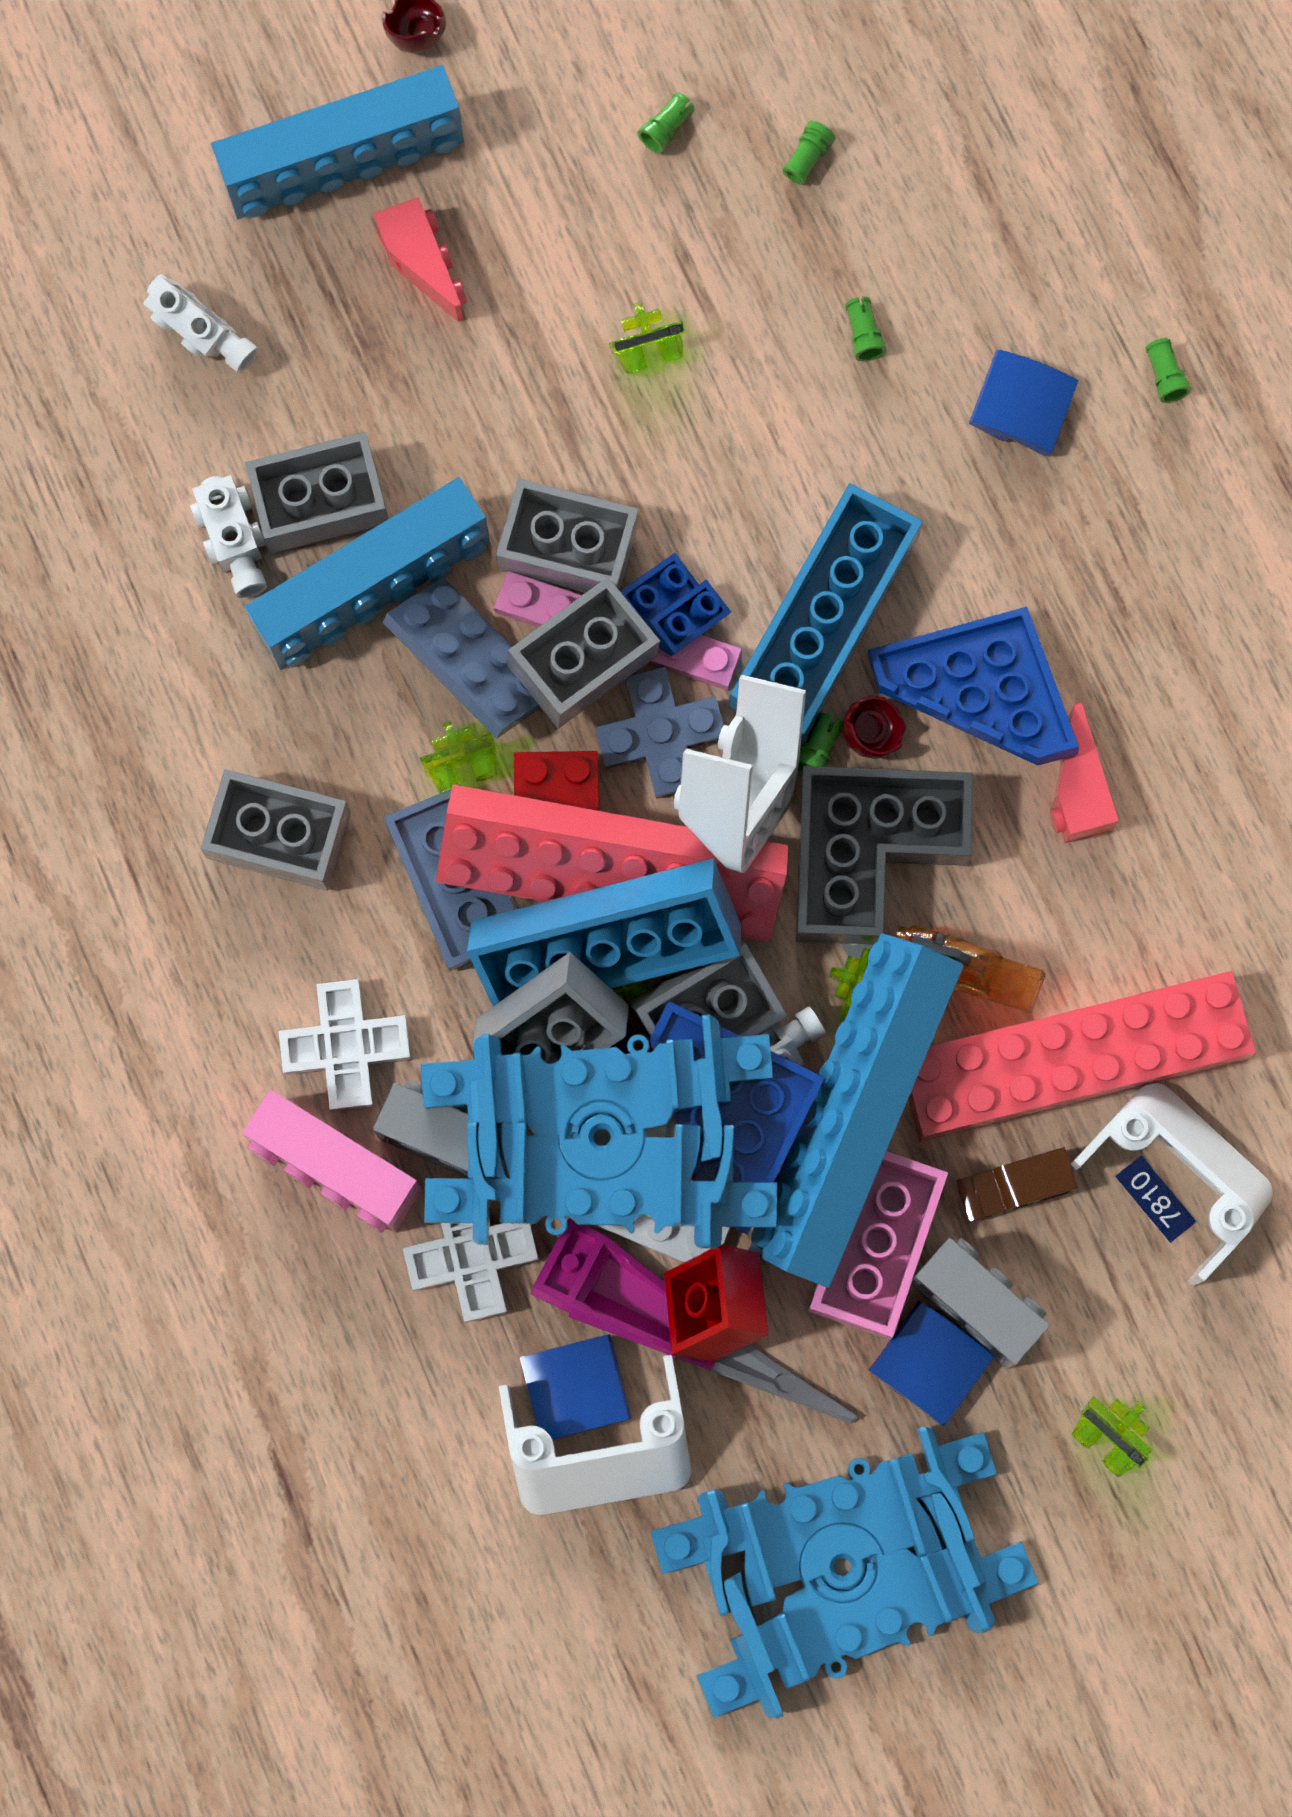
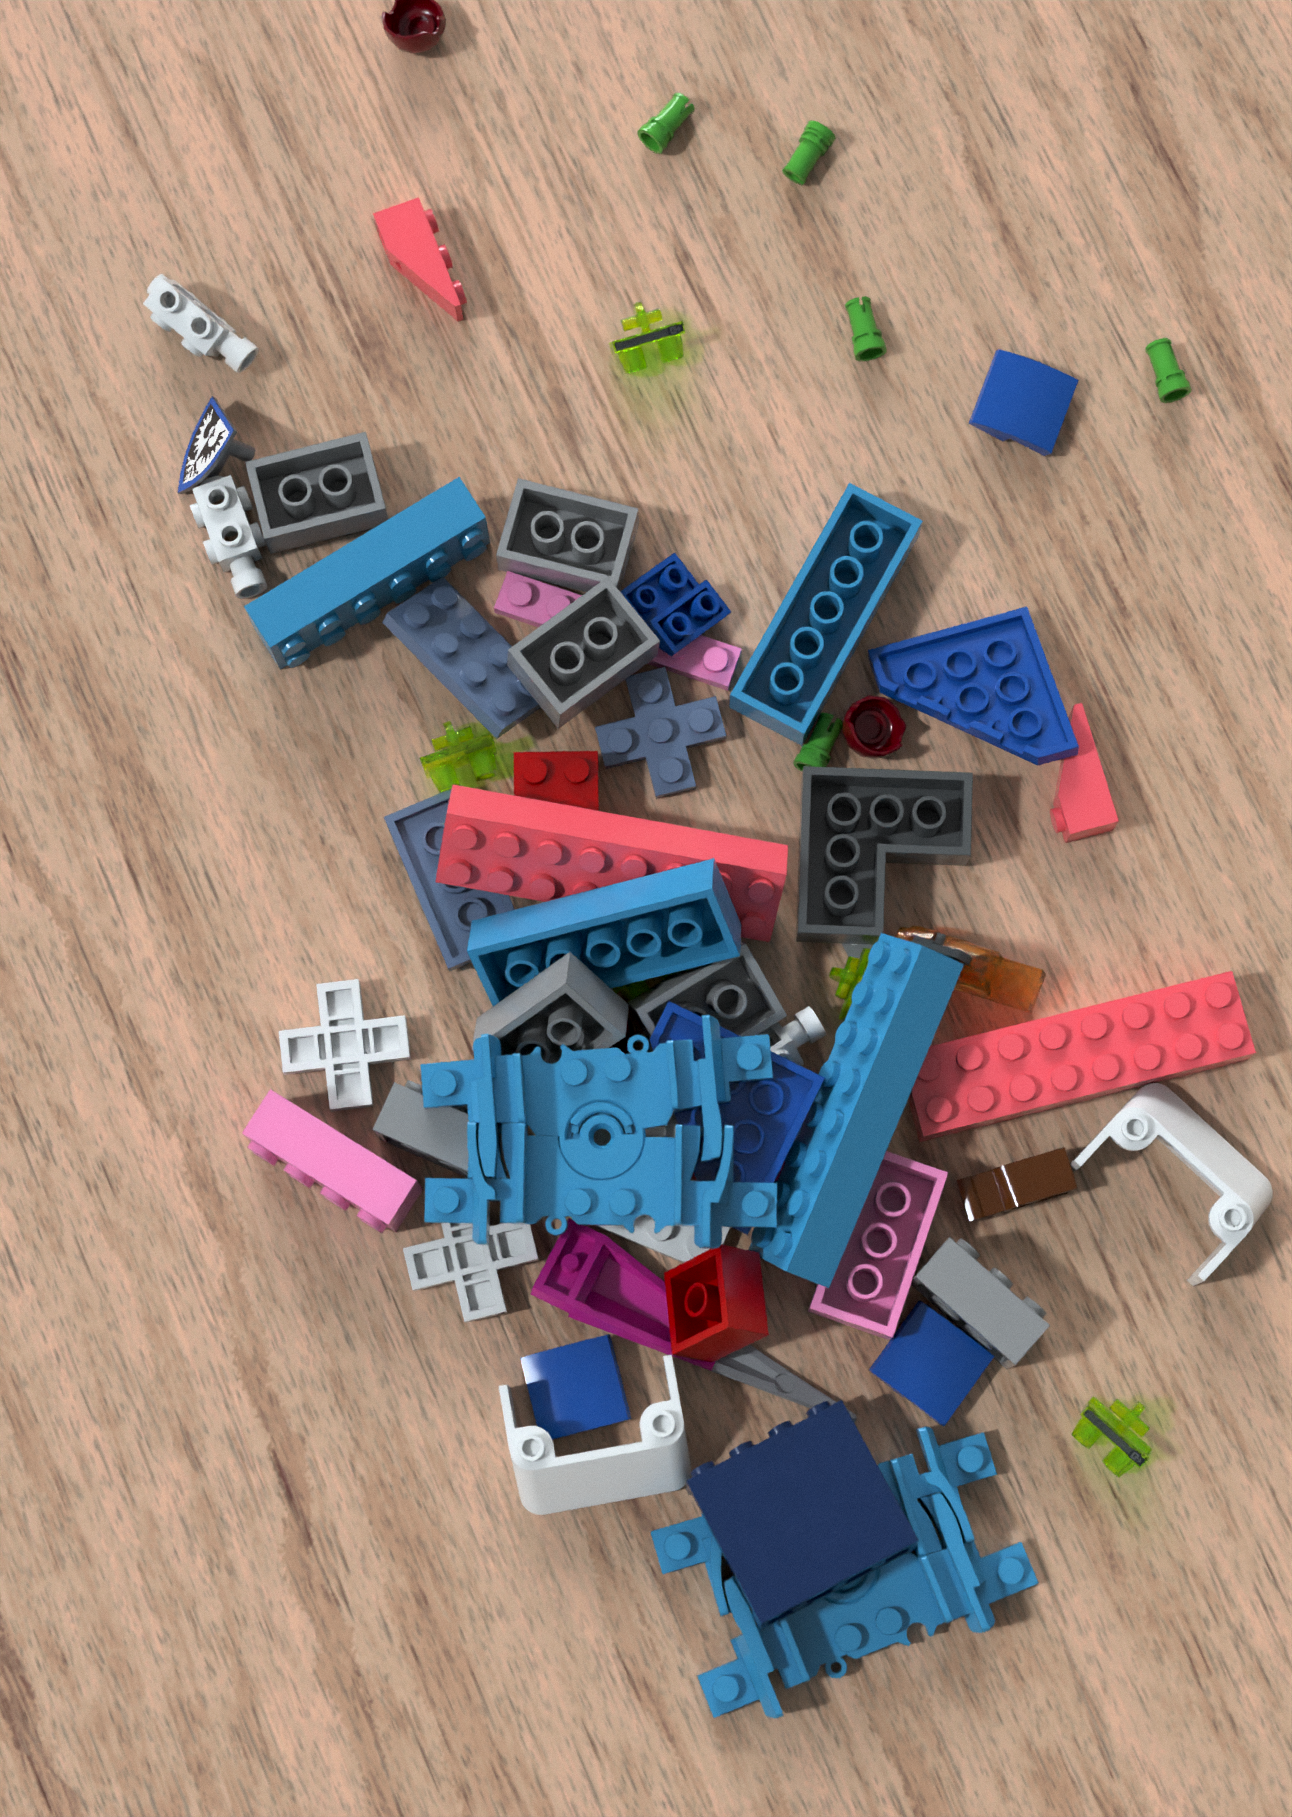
light grey brick [200,769,351,891] -> none
dark azure brick [211,65,464,219] -> none
white windscreen [674,675,806,873] -> none
clear blue sticker [1115,1156,1196,1243] -> none
none -> shield [178,396,255,494]
none -> dark blue panel [686,1400,919,1631]

